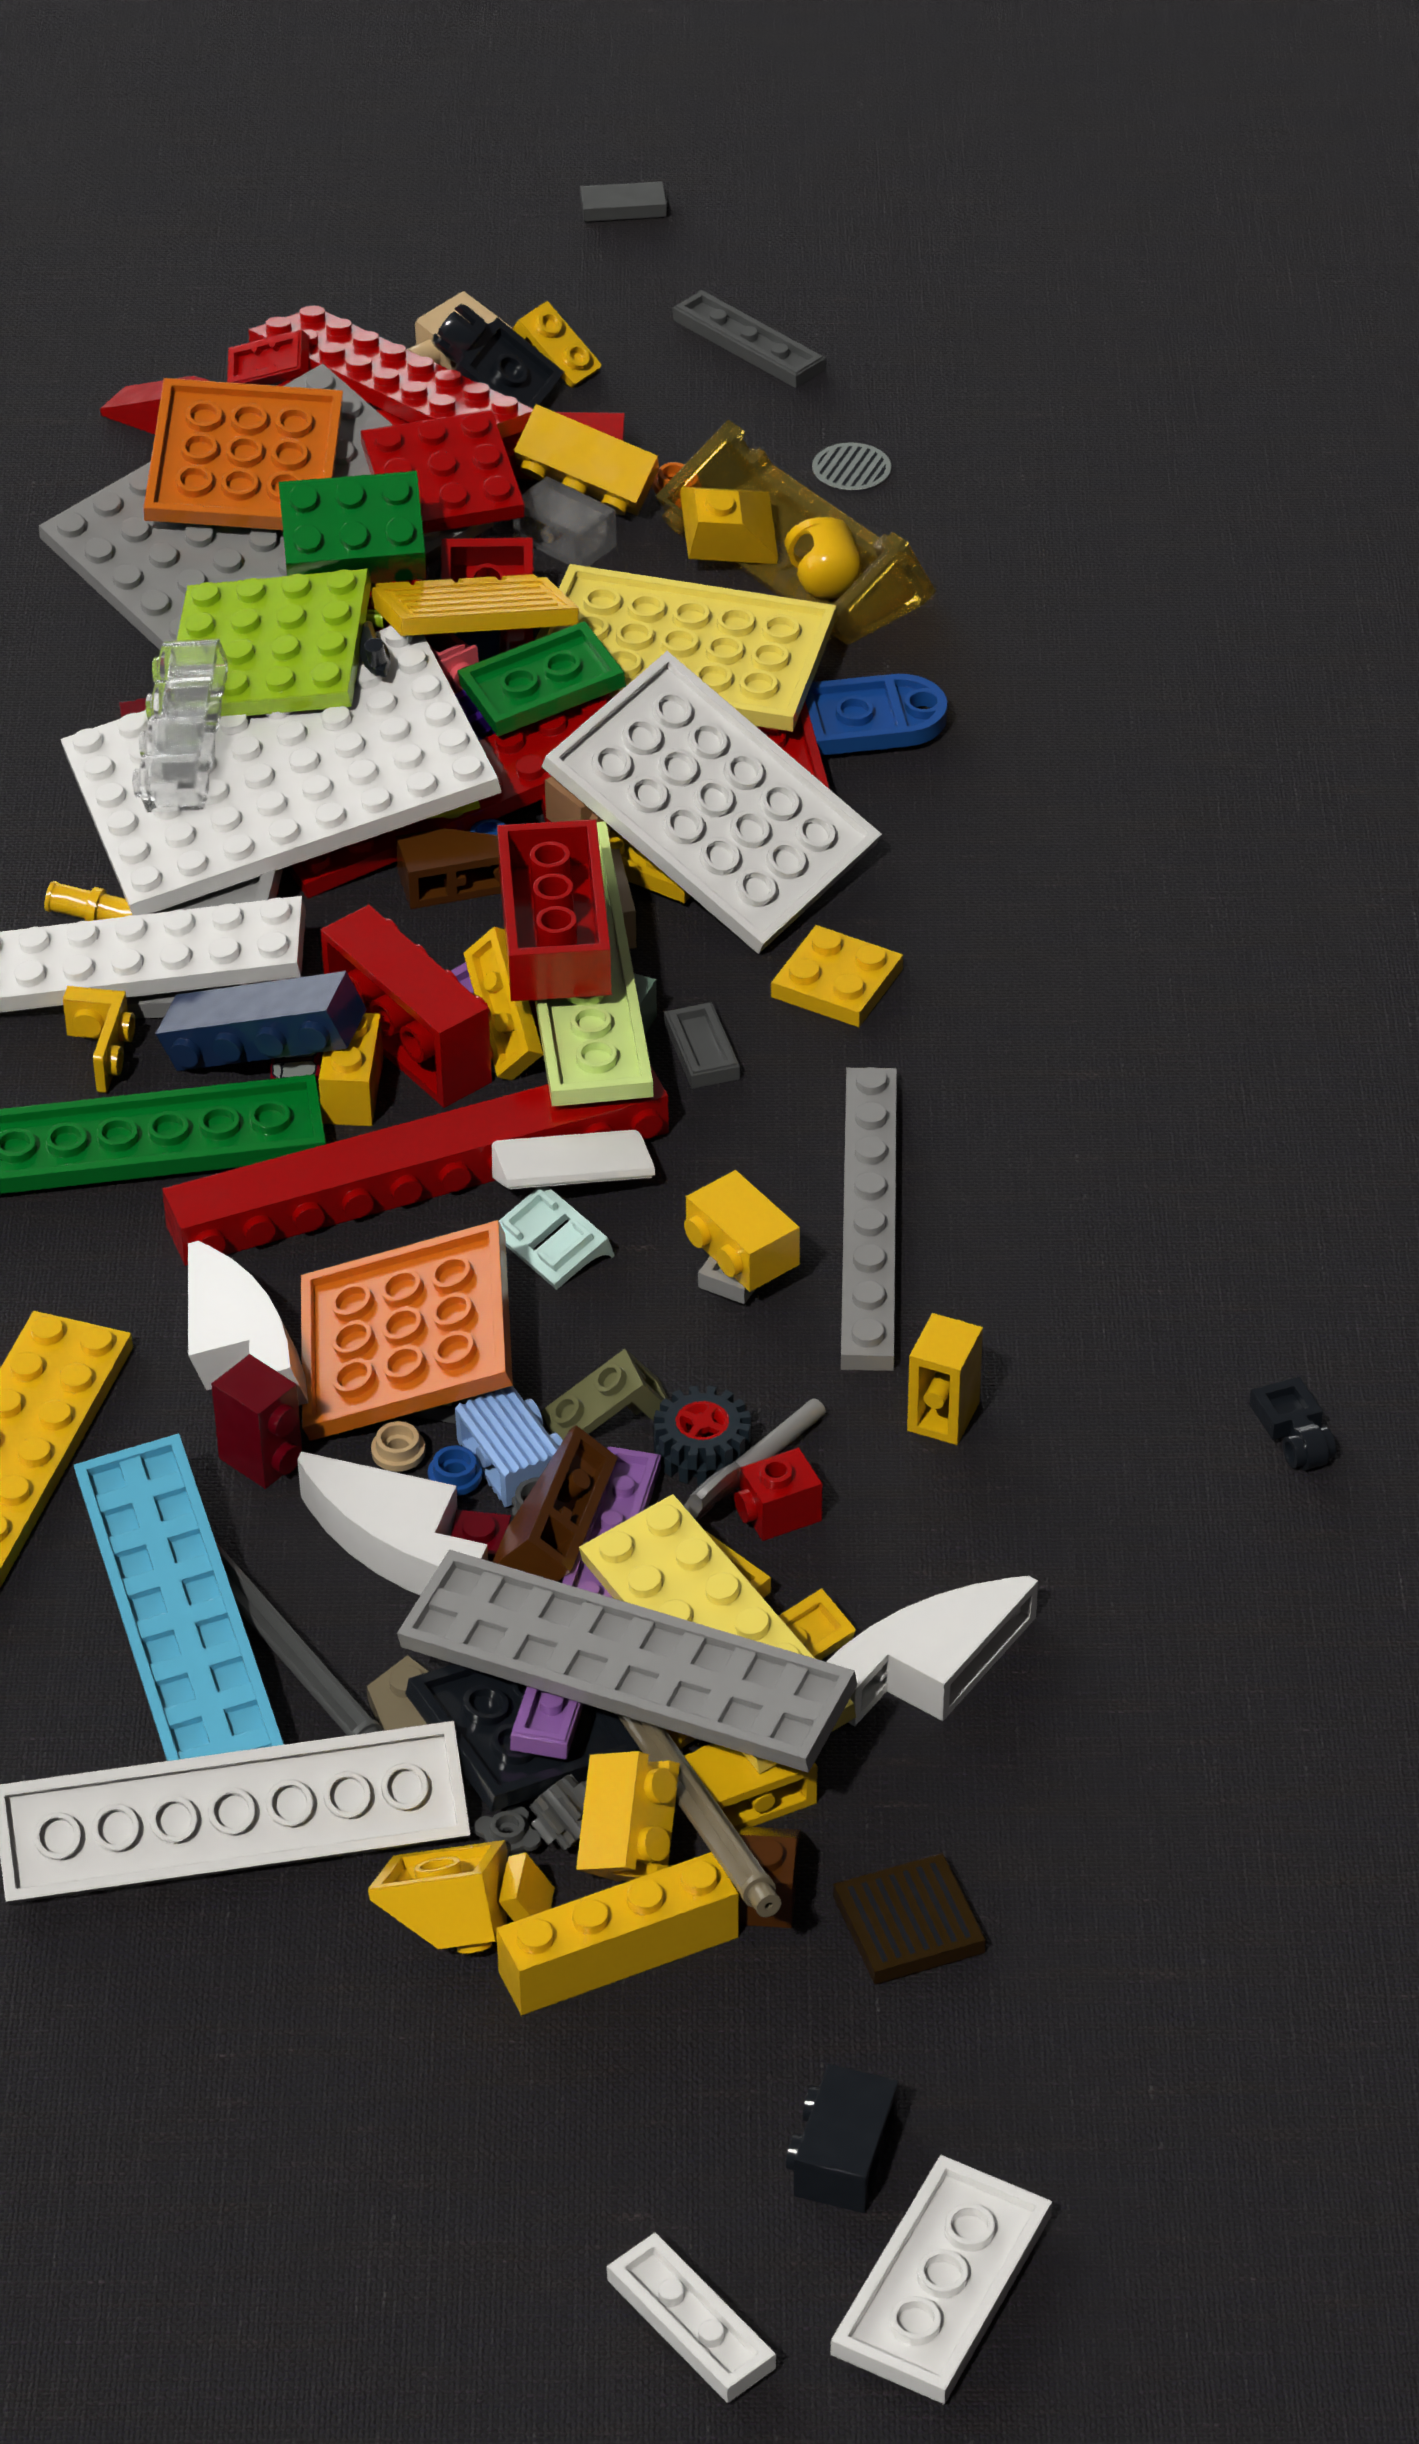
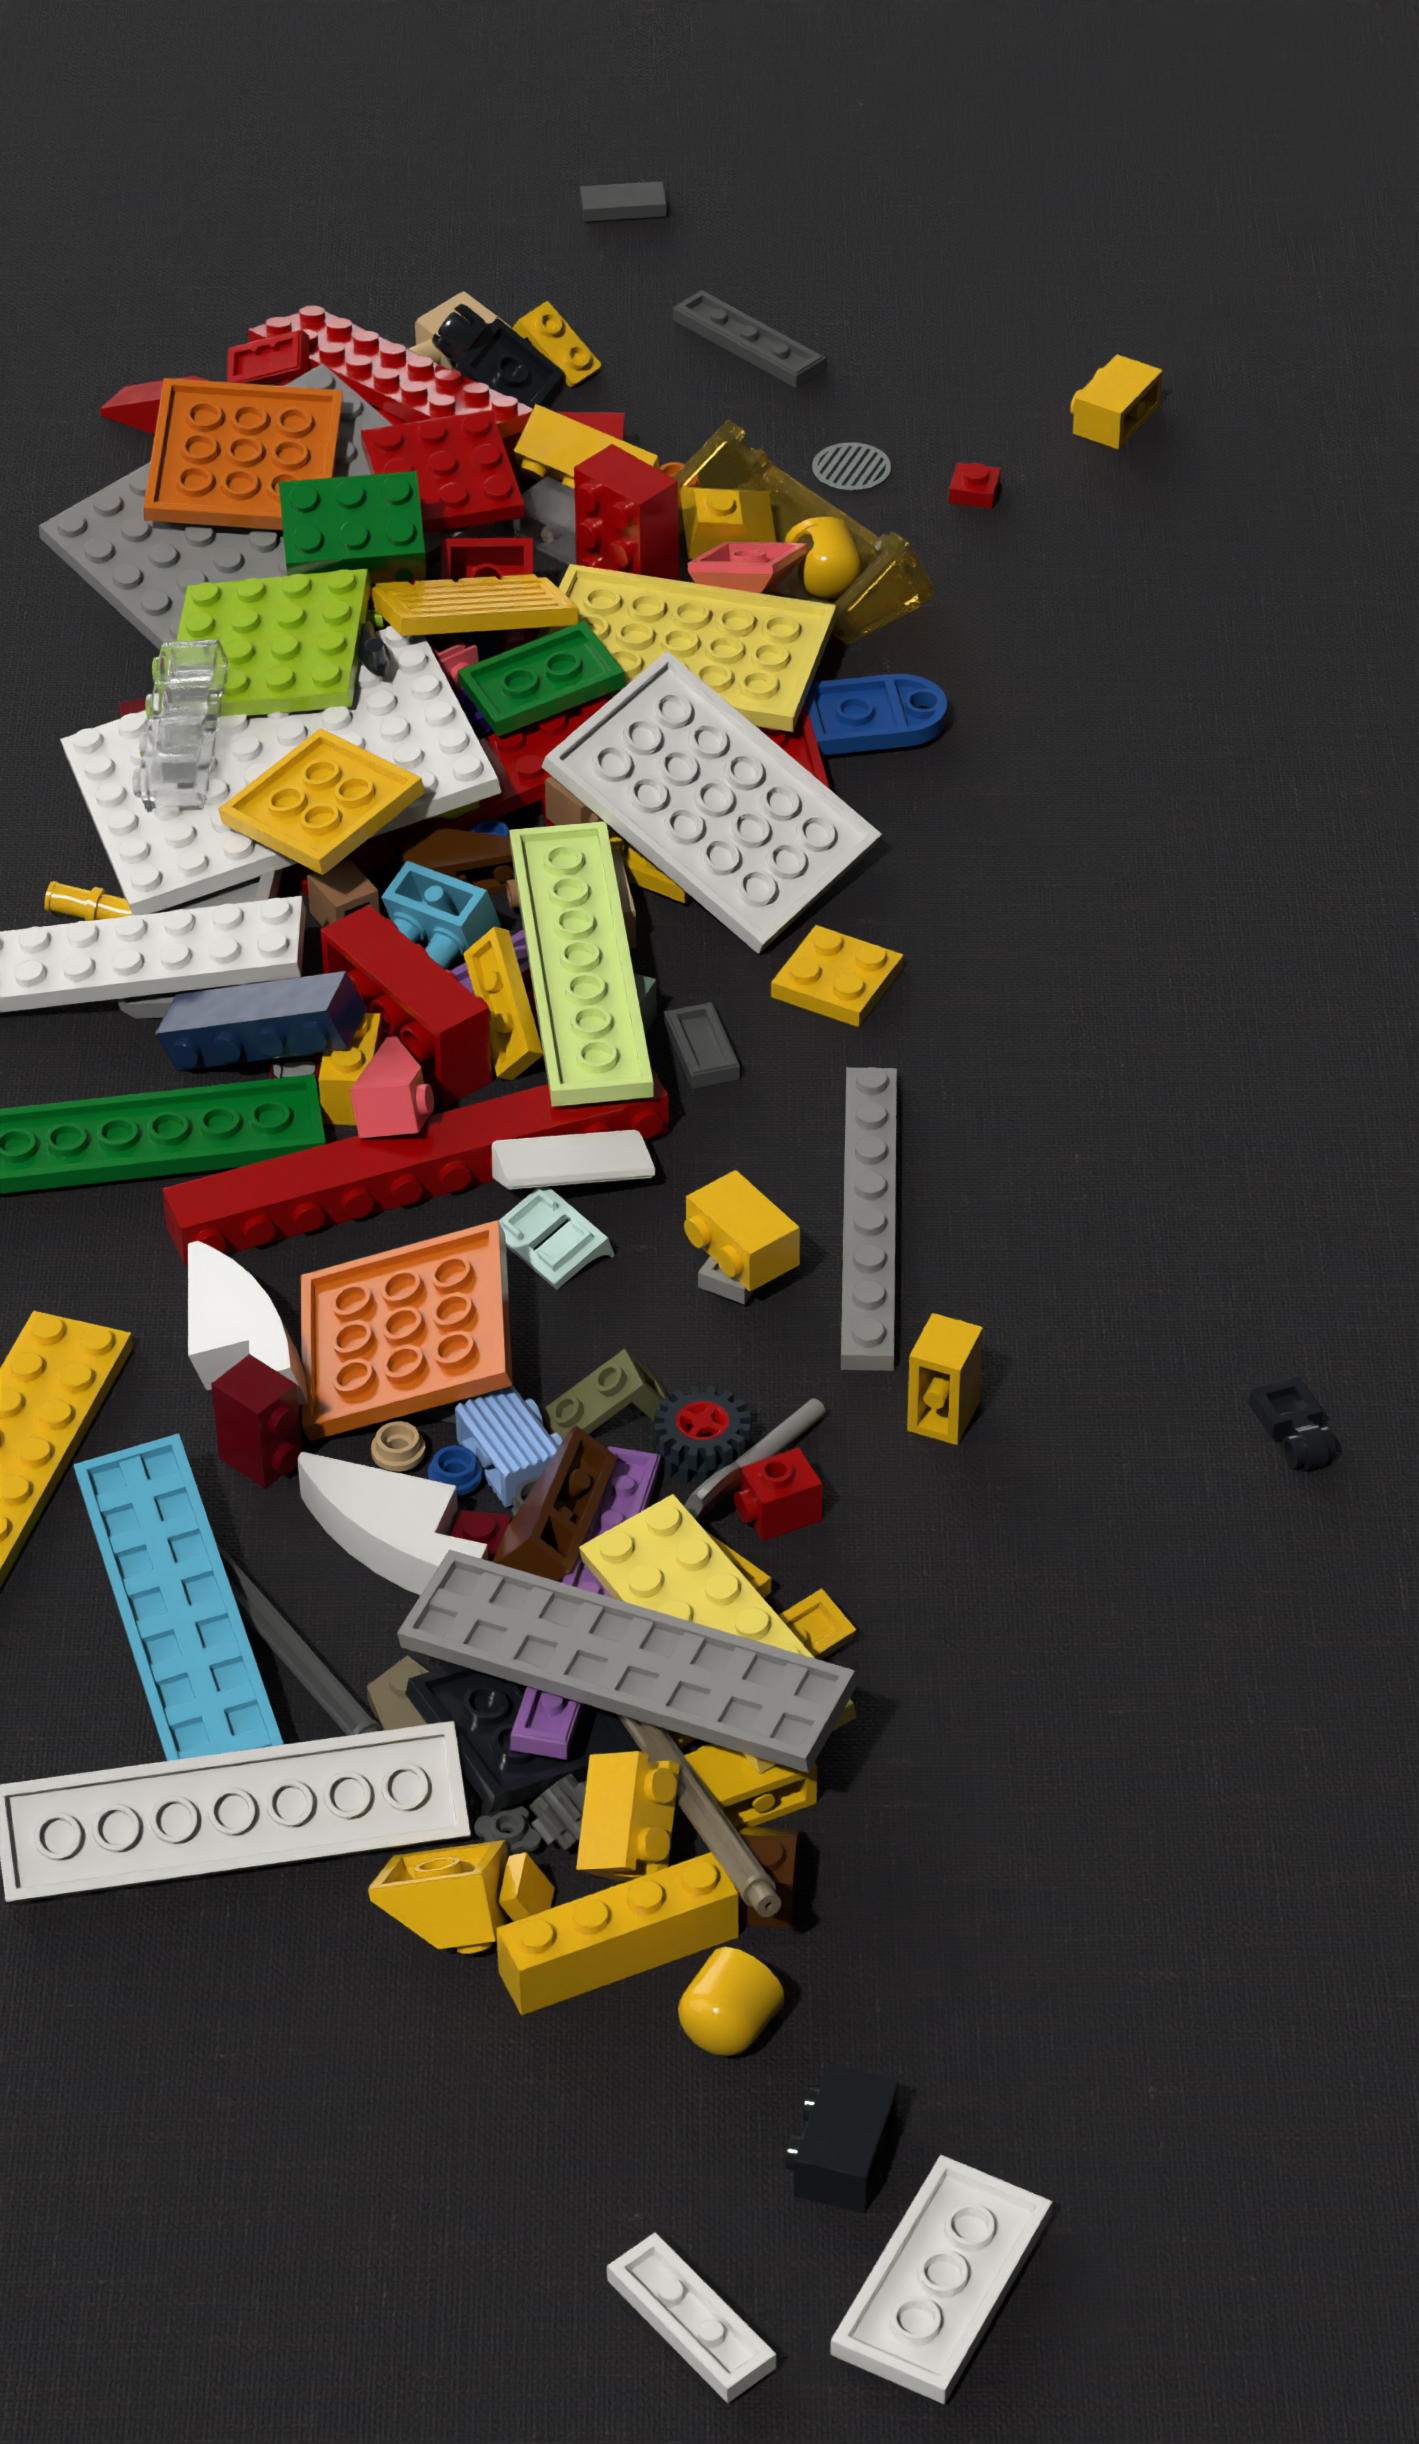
yellow bracket [63,986,135,1093] -> none
red brick [497,819,612,1001] -> none
white slope [826,1576,1038,1726] -> none
dark brown tile [833,1853,985,1985] -> none
none -> yellow plate [218,728,425,875]
none -> medium nougat brick [307,858,380,928]
none -> coral slope [350,1036,434,1138]
none -> medium azure brick [381,861,501,970]
none -> red brick [574,444,679,581]
none -> yellow helmet [678,1947,784,2057]
none -> coral slope [688,541,808,595]
none -> red plate [949,463,1001,508]
none -> yellow brick [1070,354,1163,450]

